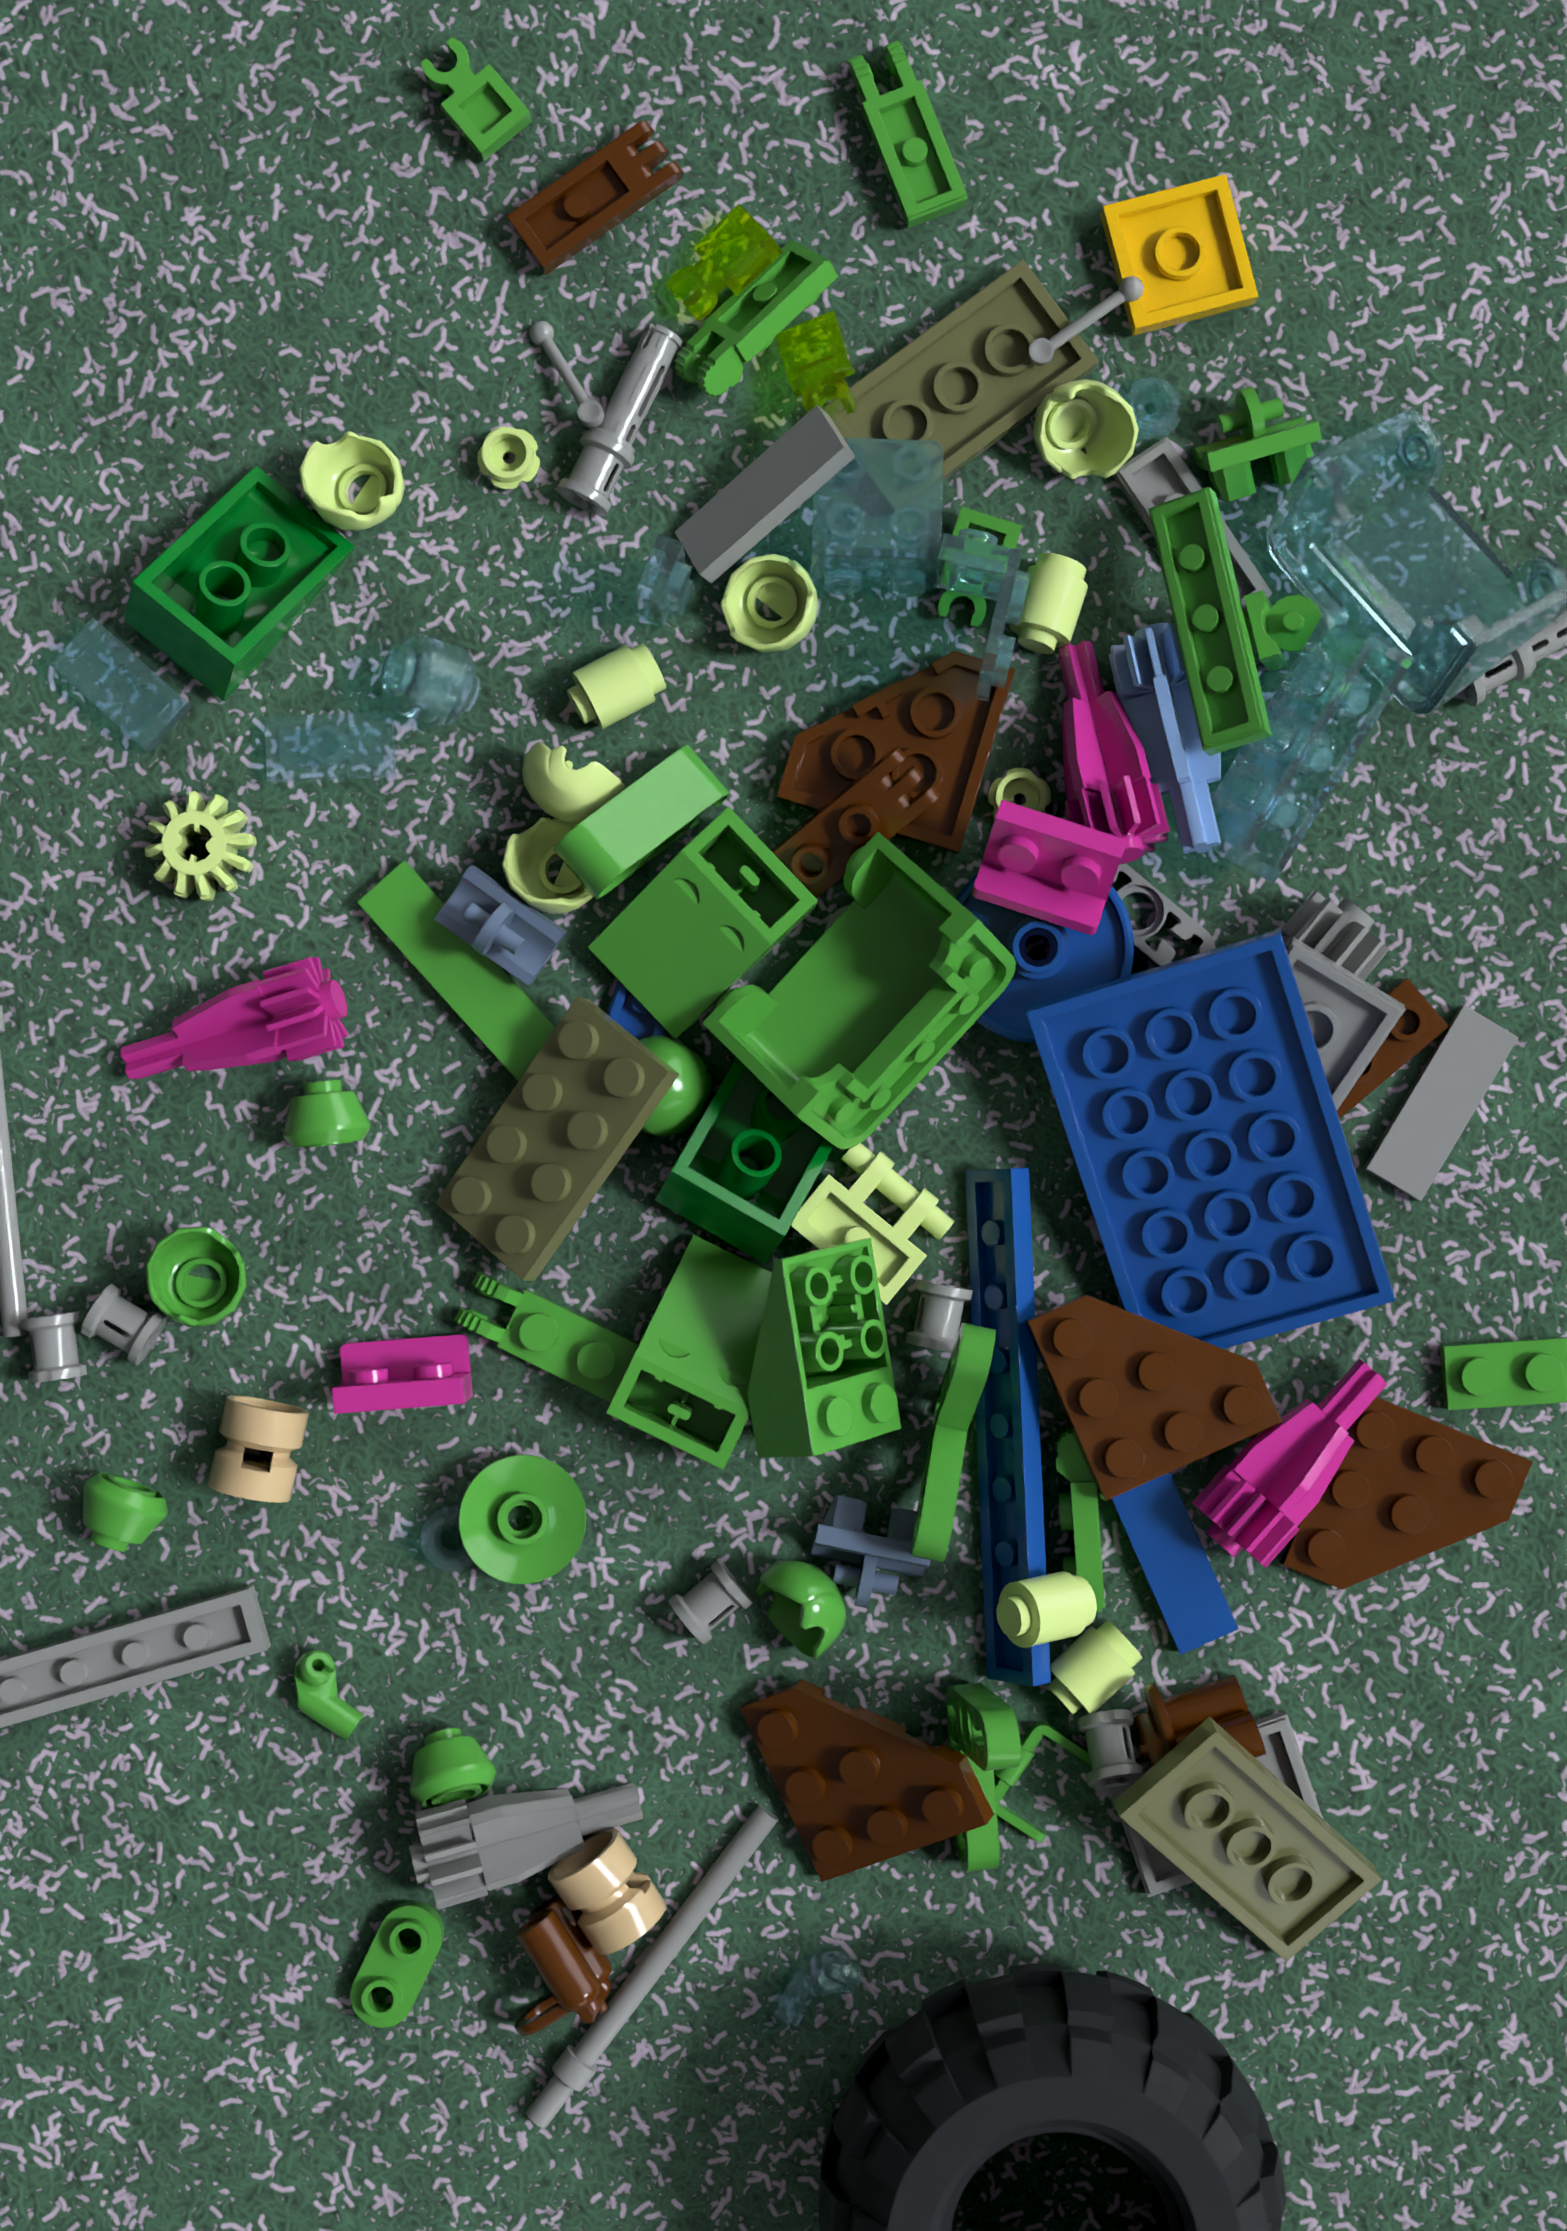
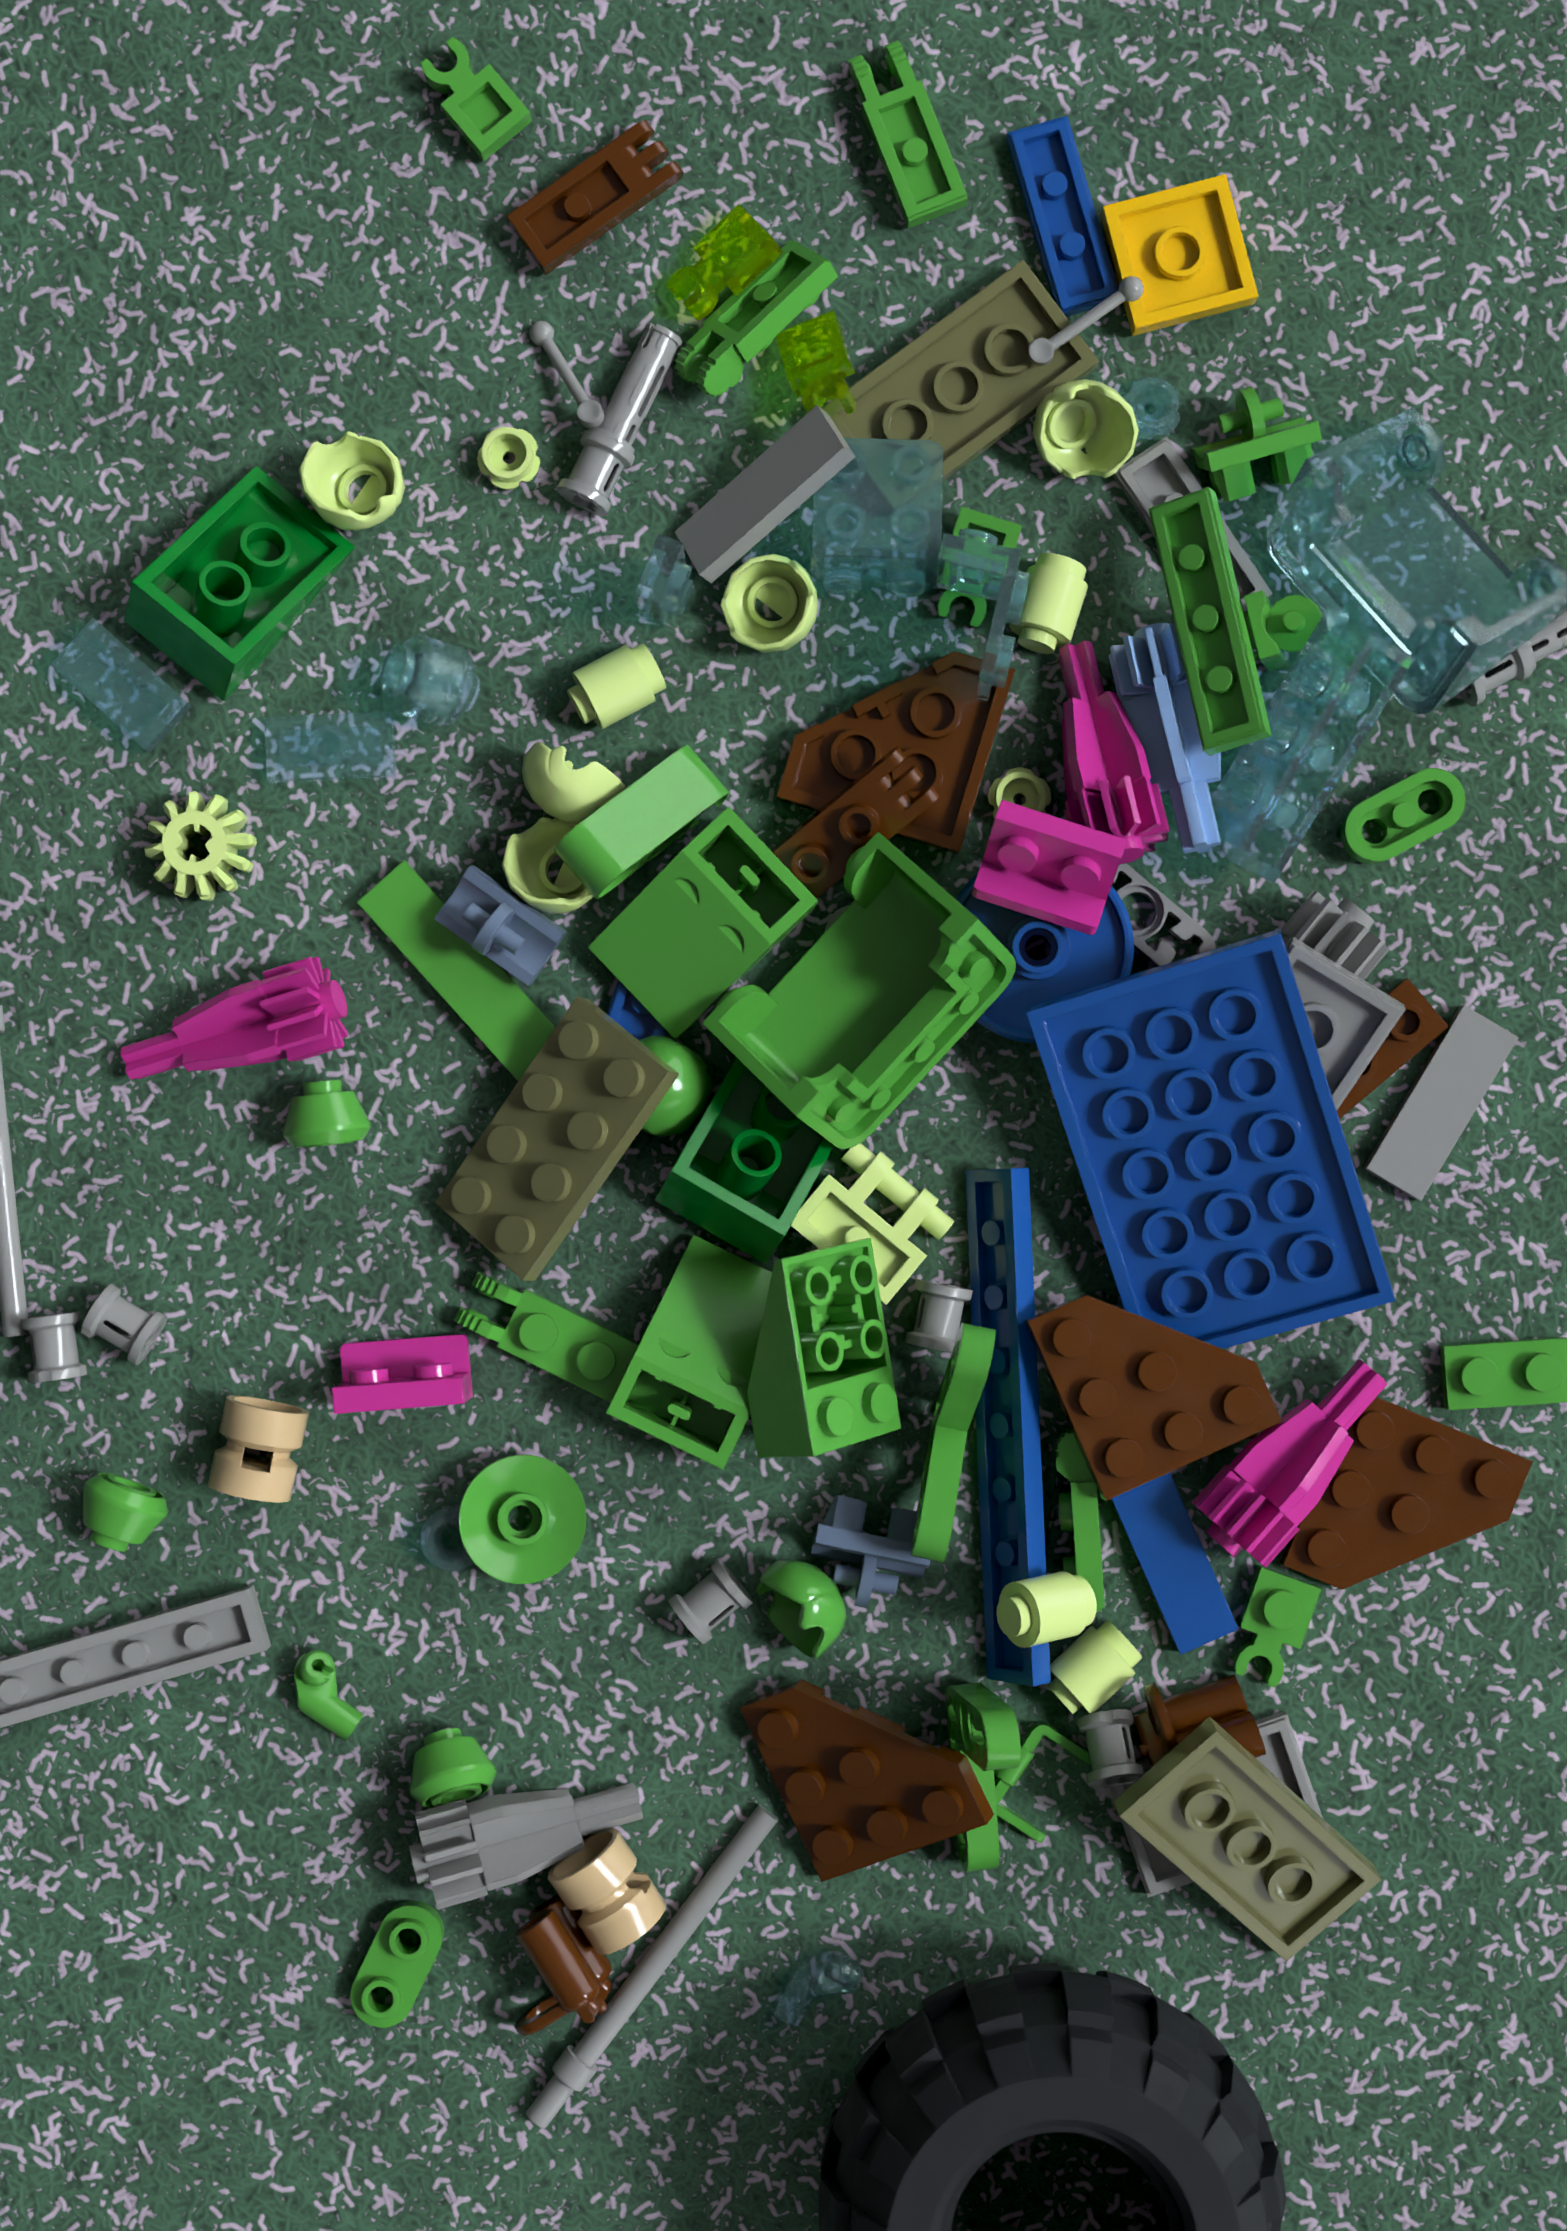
bright green hair [146,1227,247,1327] -> none
none -> blue tile [1005,116,1118,317]
none -> bright green plate [1233,1565,1321,1688]
none -> bright green plate [1340,768,1465,864]

